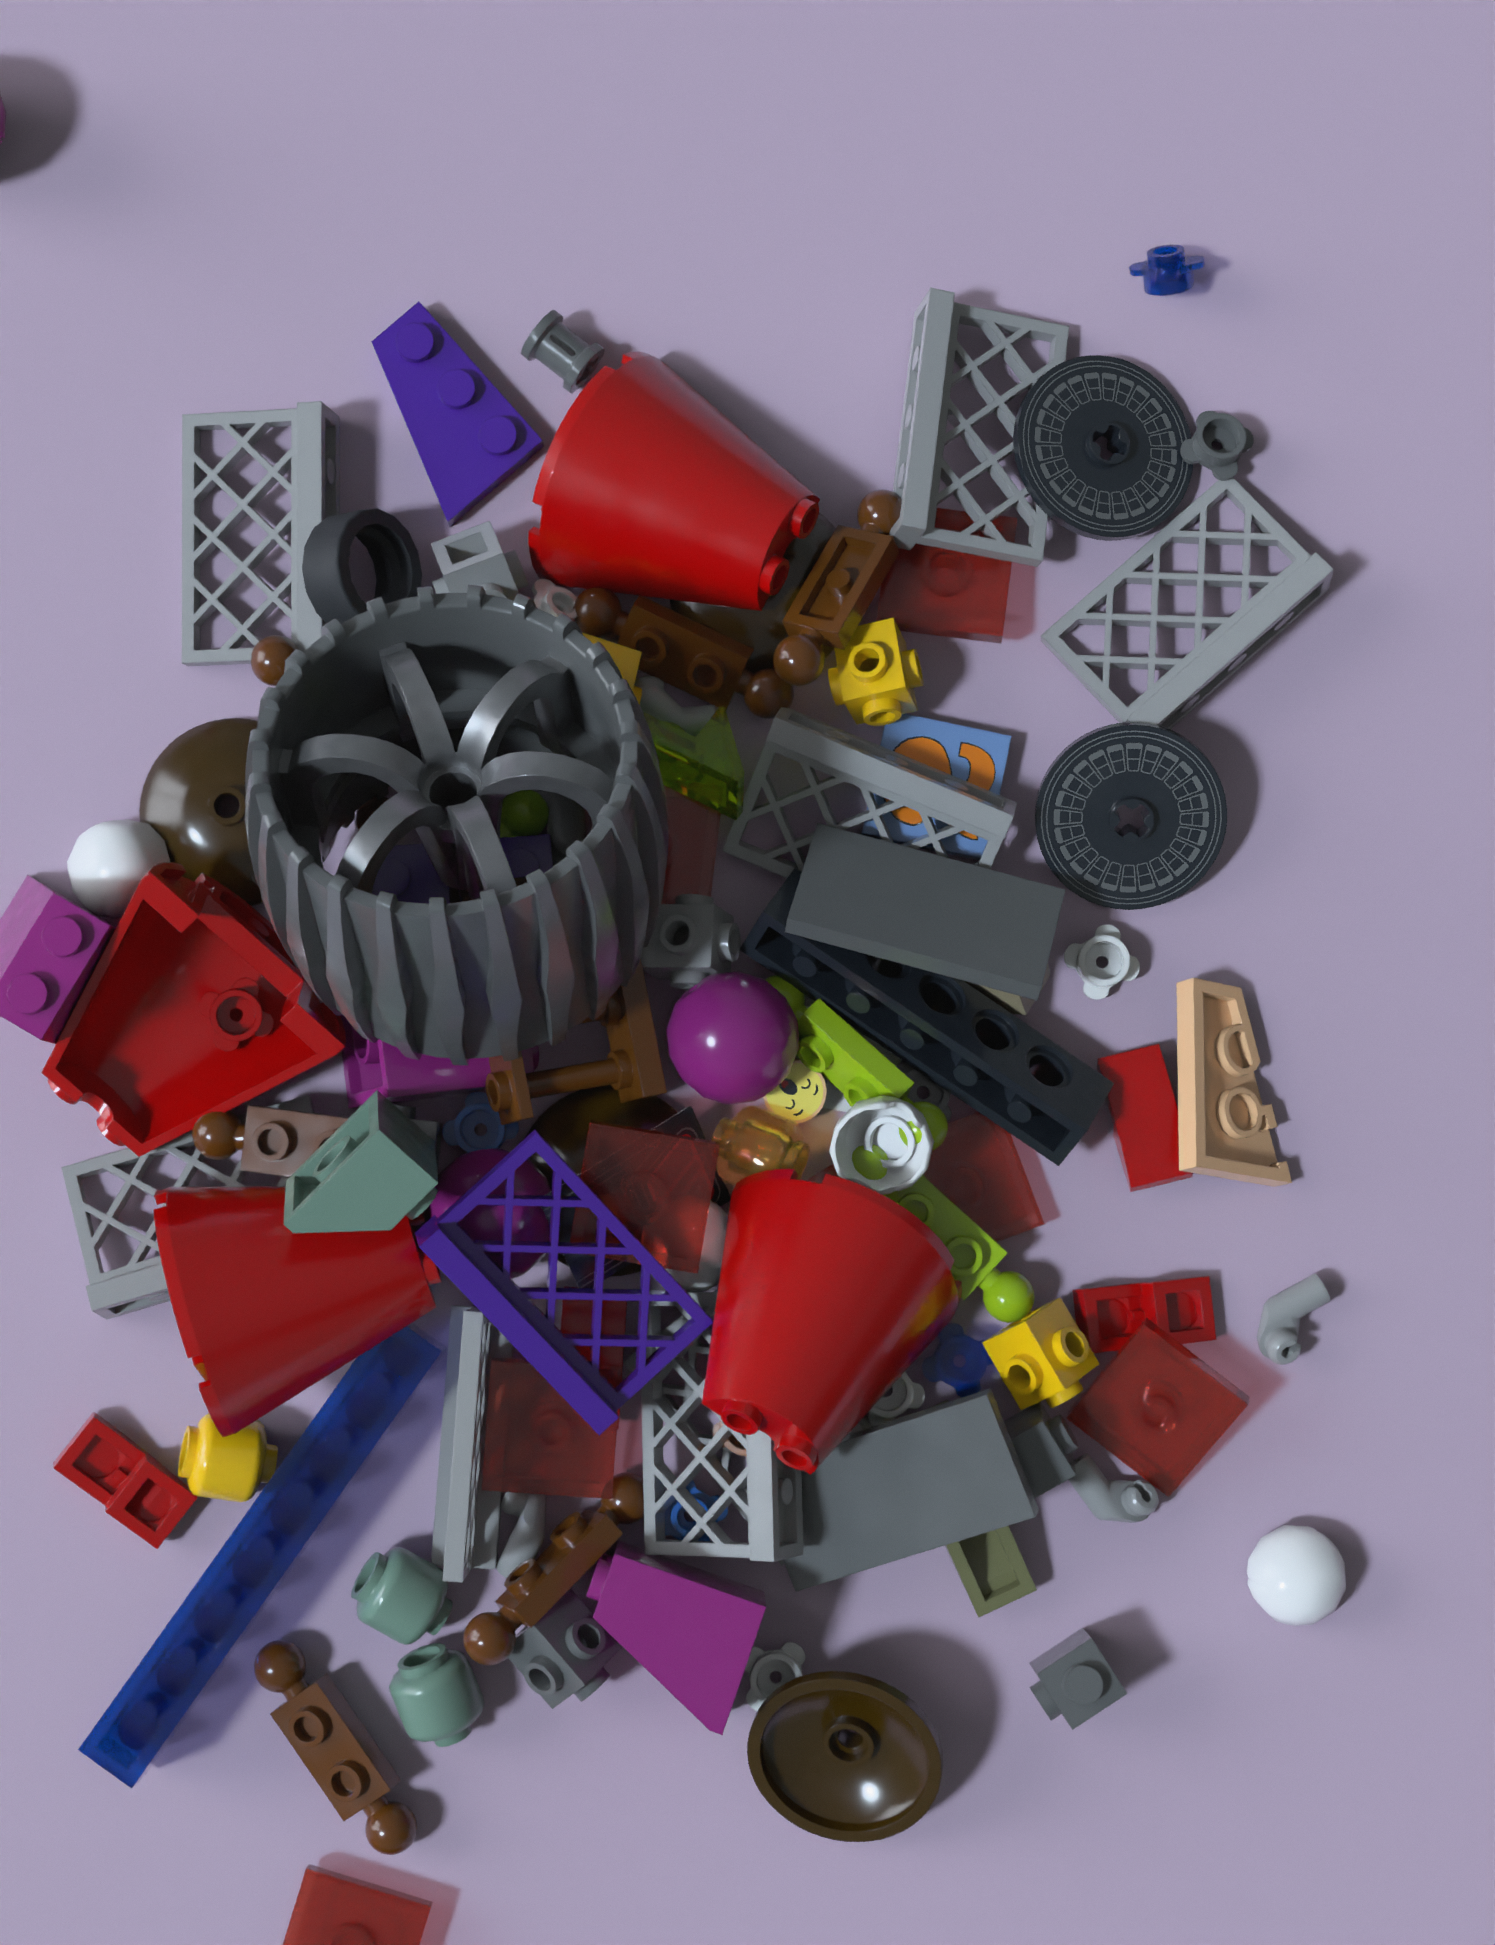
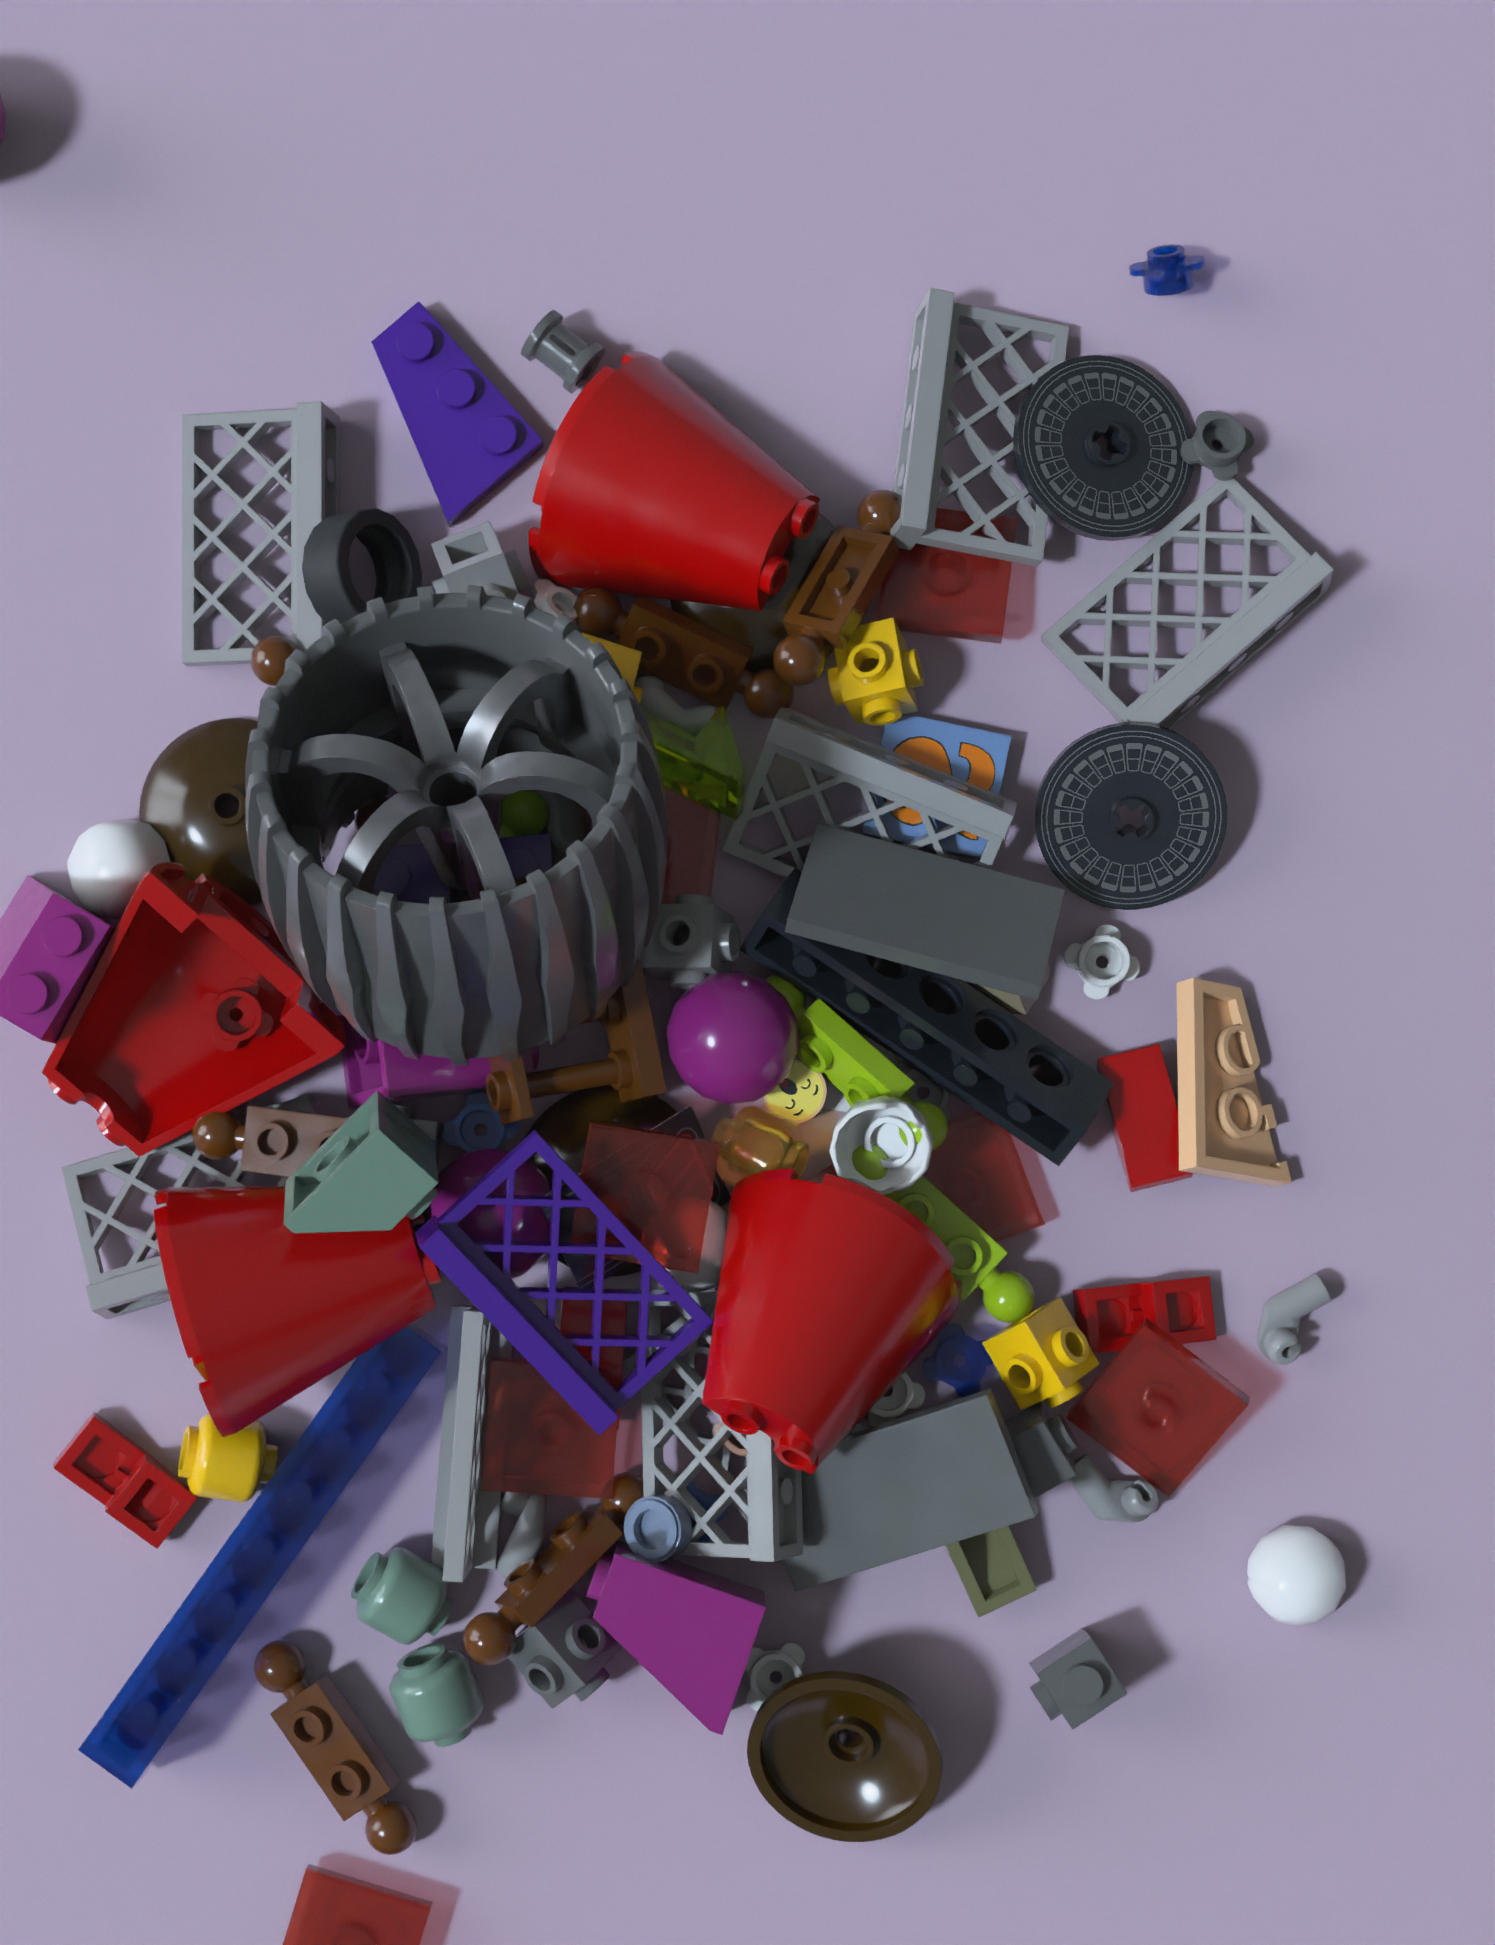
none -> sand blue tile [624,1494,692,1562]

